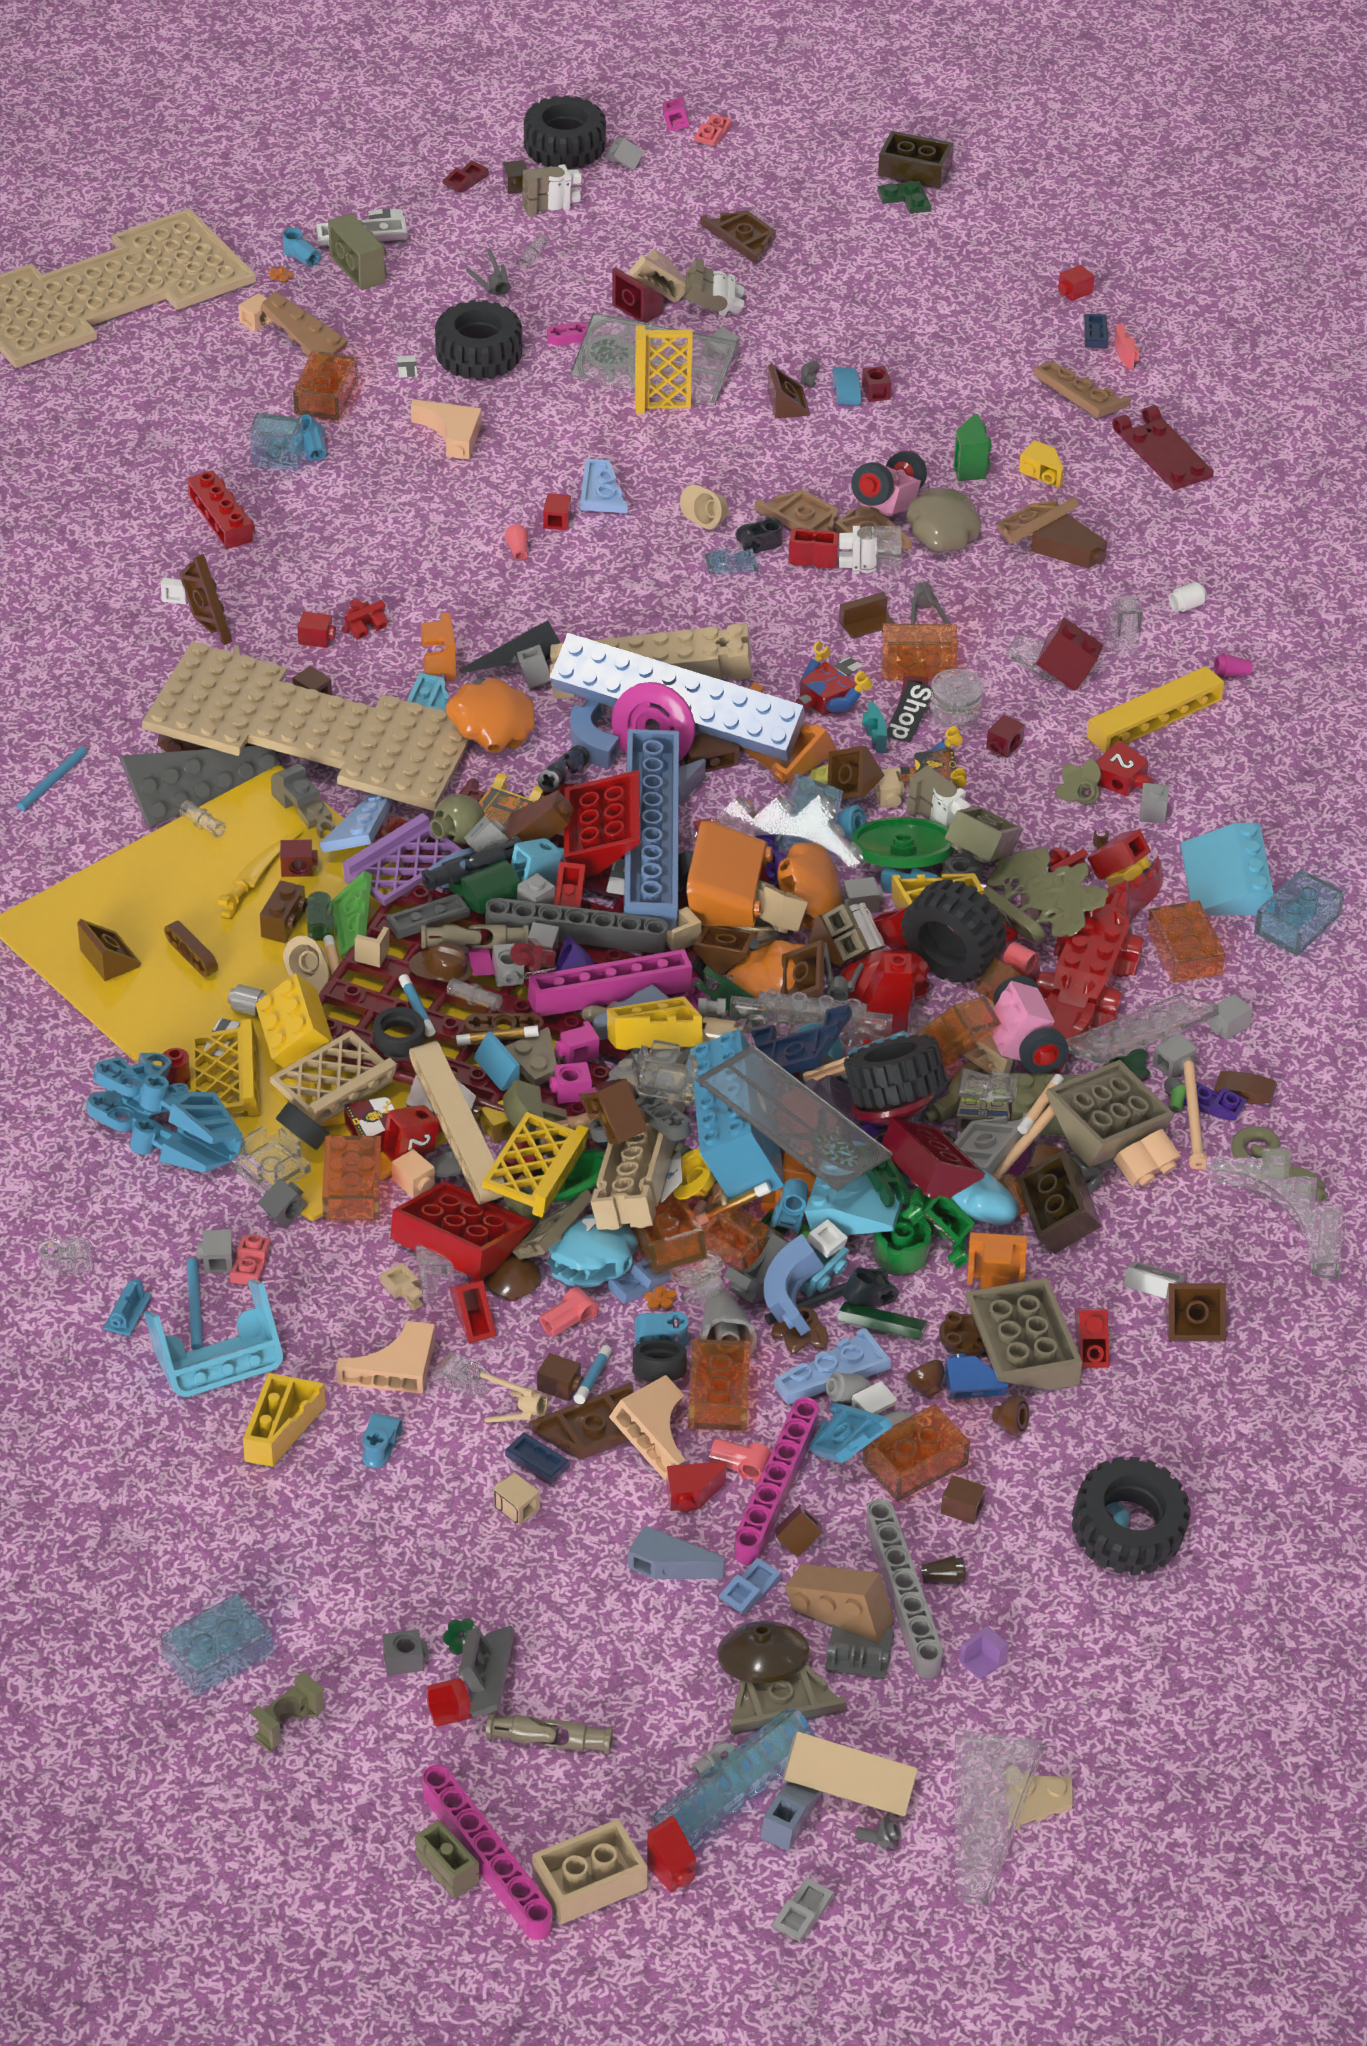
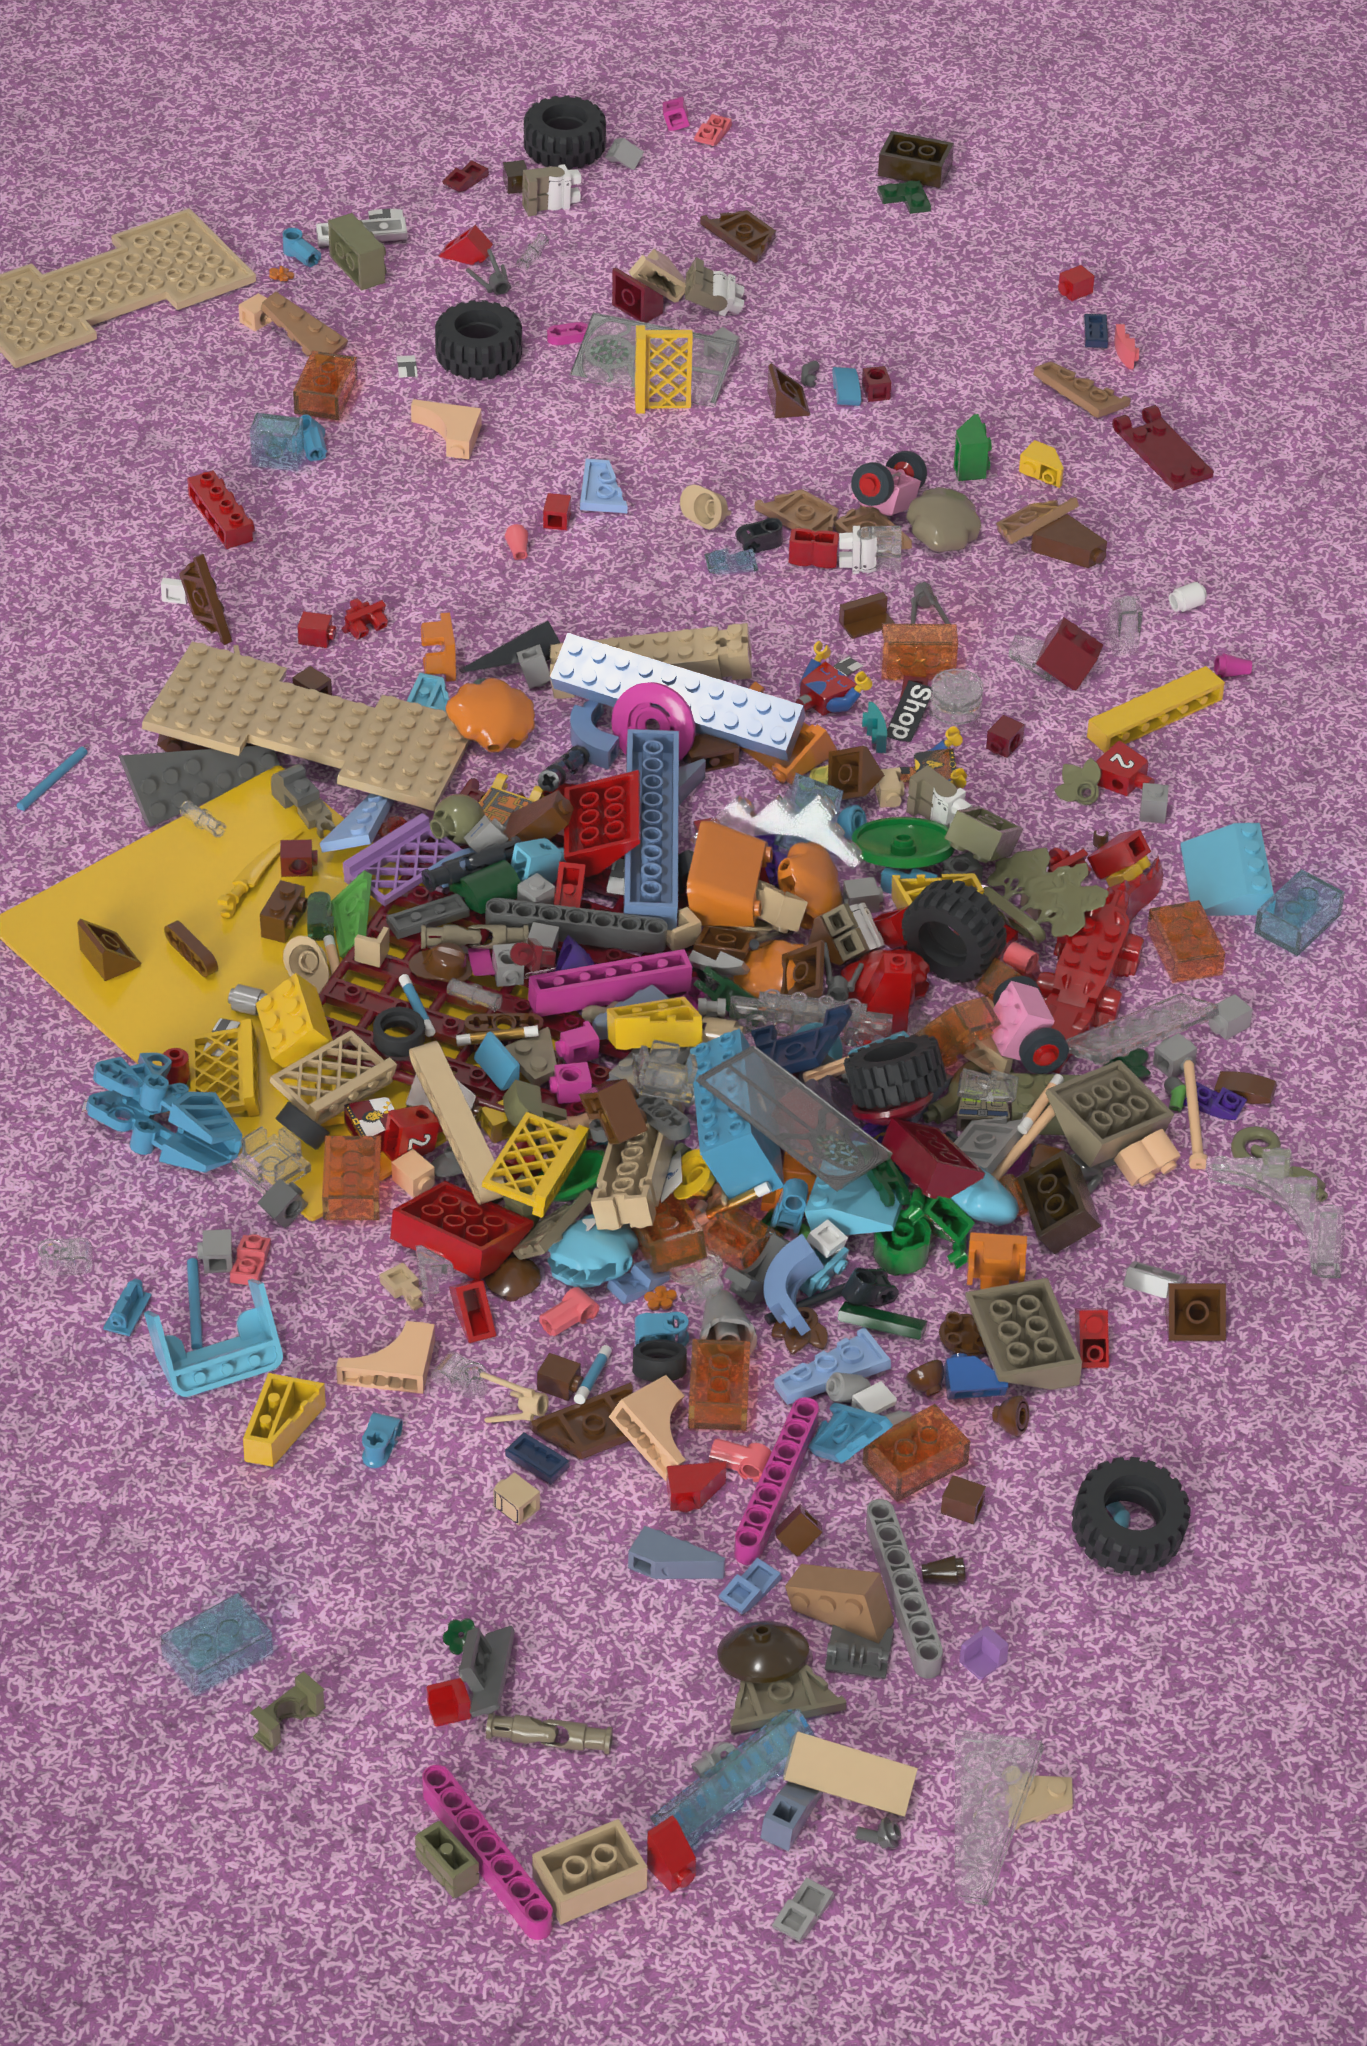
dark grey brick [382,1629,429,1676] -> none
none -> red slope [438,224,493,265]
none -> light grey slope [689,950,750,976]

